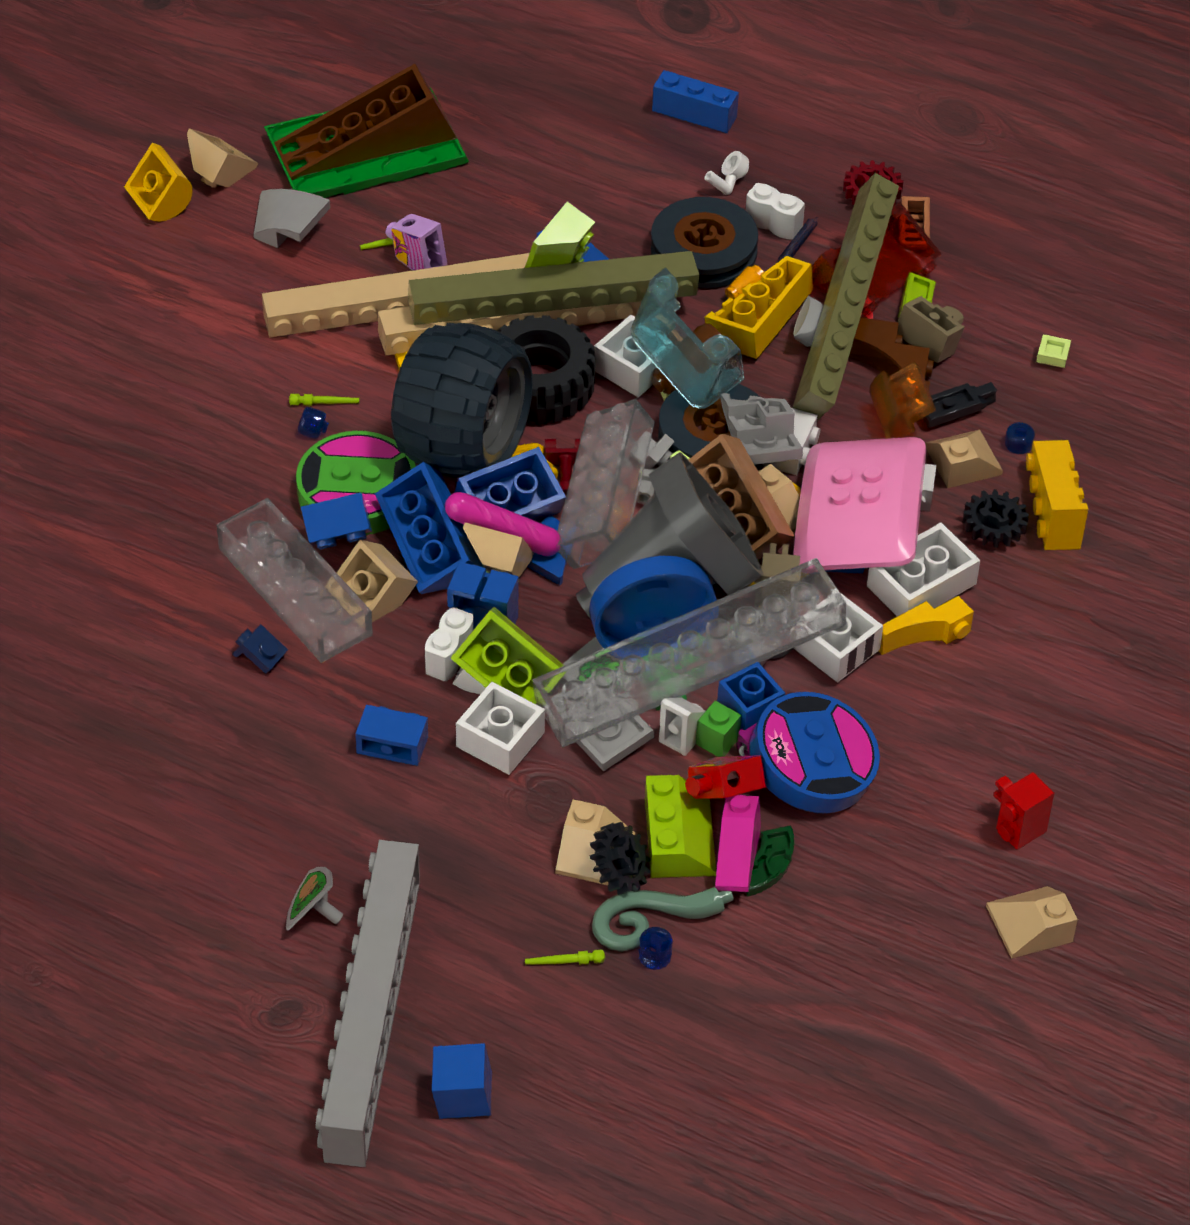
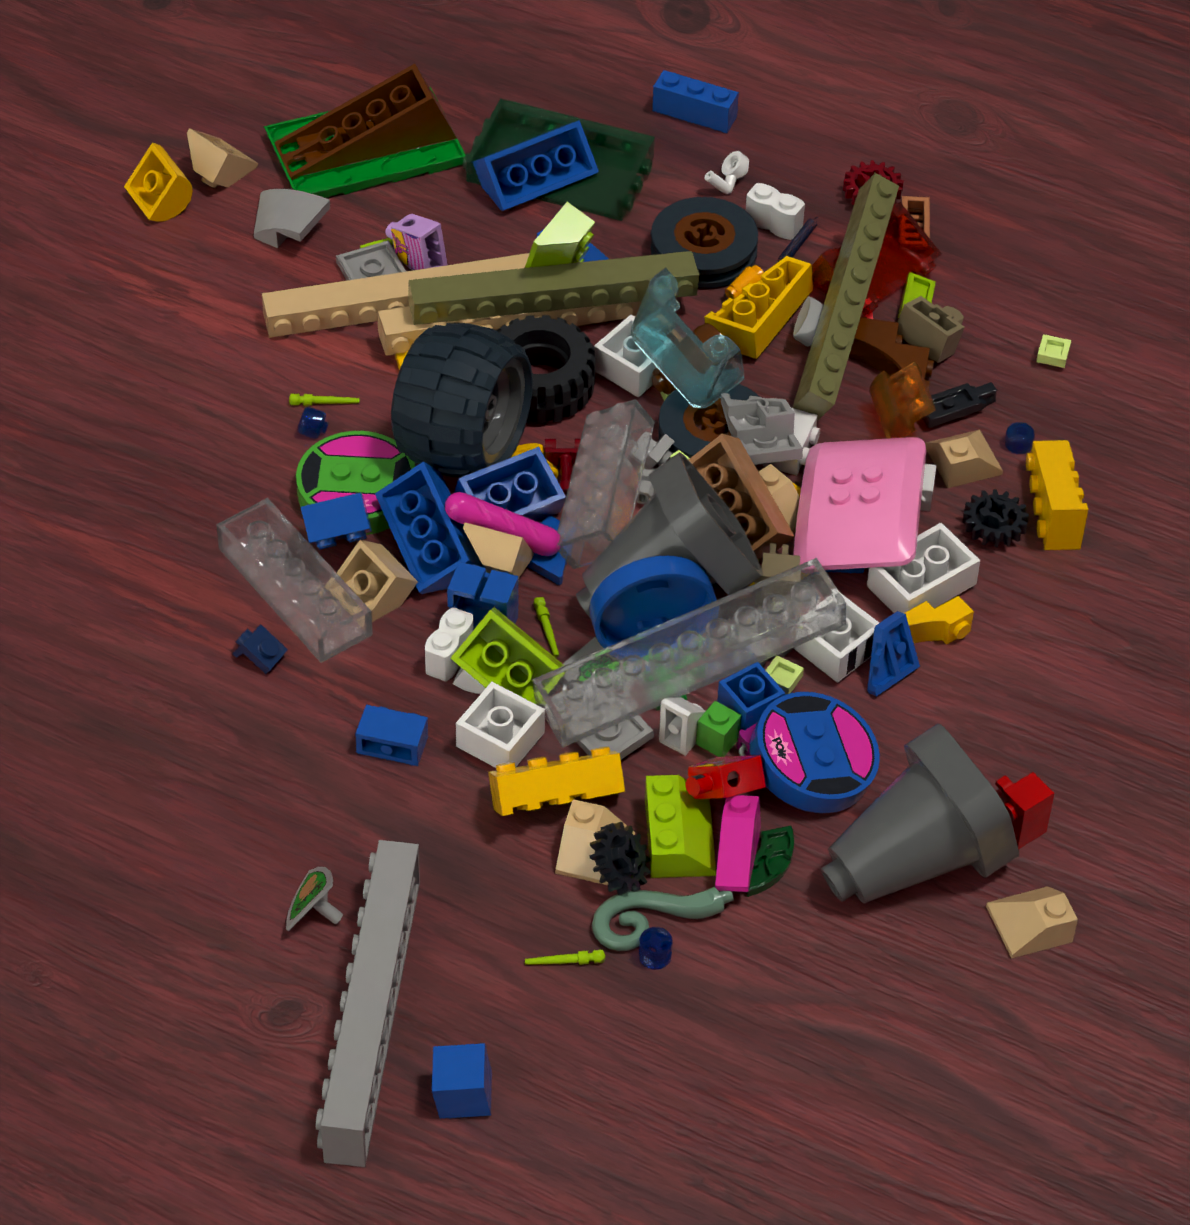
none -> light grey tile [336,240,406,281]
none -> clear green panel [463,98,655,221]
none -> blue slope [473,120,599,211]
none -> yellow wedge [488,747,625,816]
none -> lime piece [533,597,559,658]
none -> yellowish green plate [766,655,804,695]
none -> dark grey cone [820,724,1019,904]
none -> blue wing [867,611,920,696]

